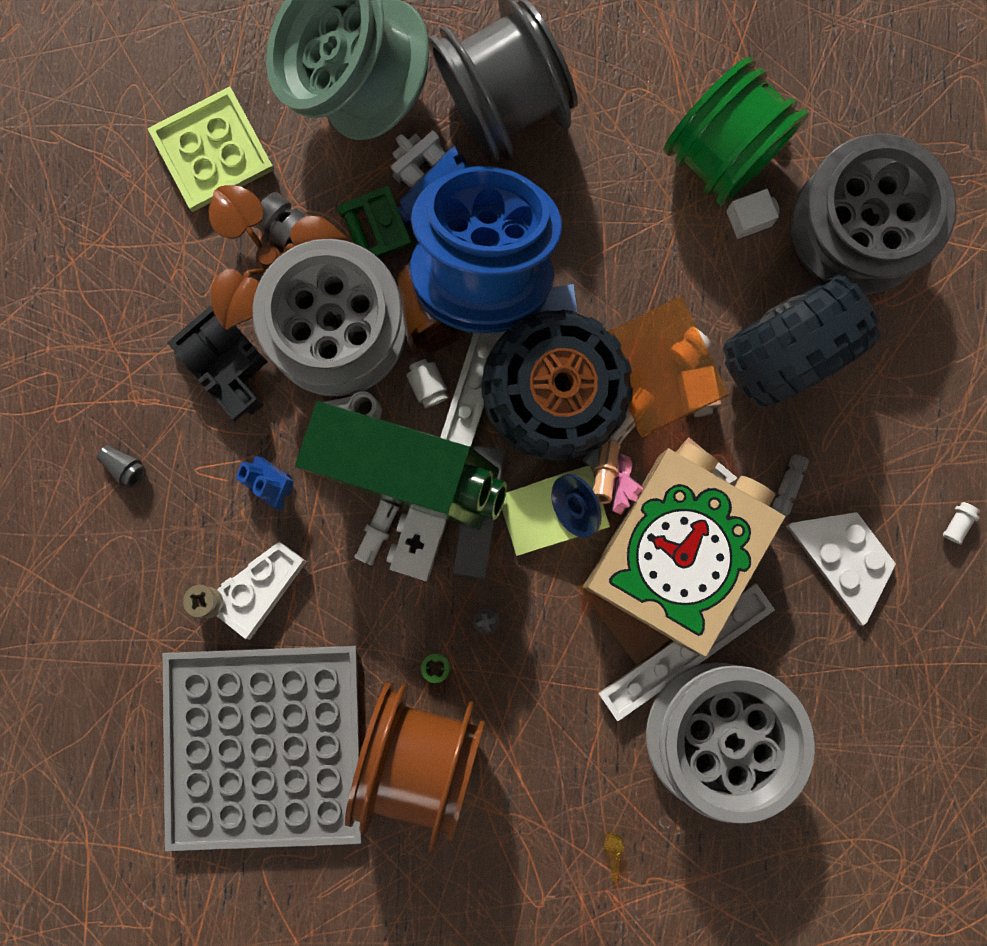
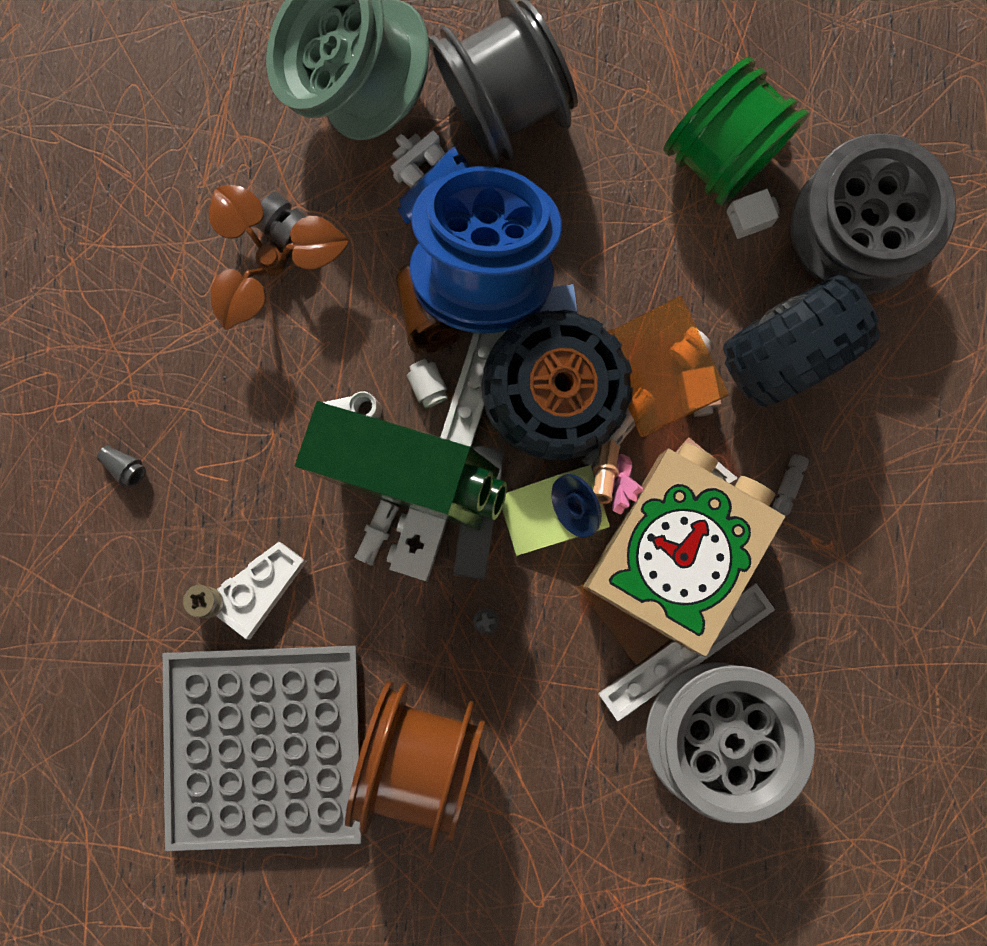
yellowish green plate [147,86,275,212] -> none
black plate [167,305,268,422] -> none
blue hips [236,456,294,510] -> none
light grey wheel [253,239,406,396] -> none
green plate [337,186,412,258] -> none
bright green bush [421,654,451,683] -> none
clear yellow hand [603,832,624,882] -> none
white wing [786,512,896,625] -> none
white pin [943,502,980,545] -> none

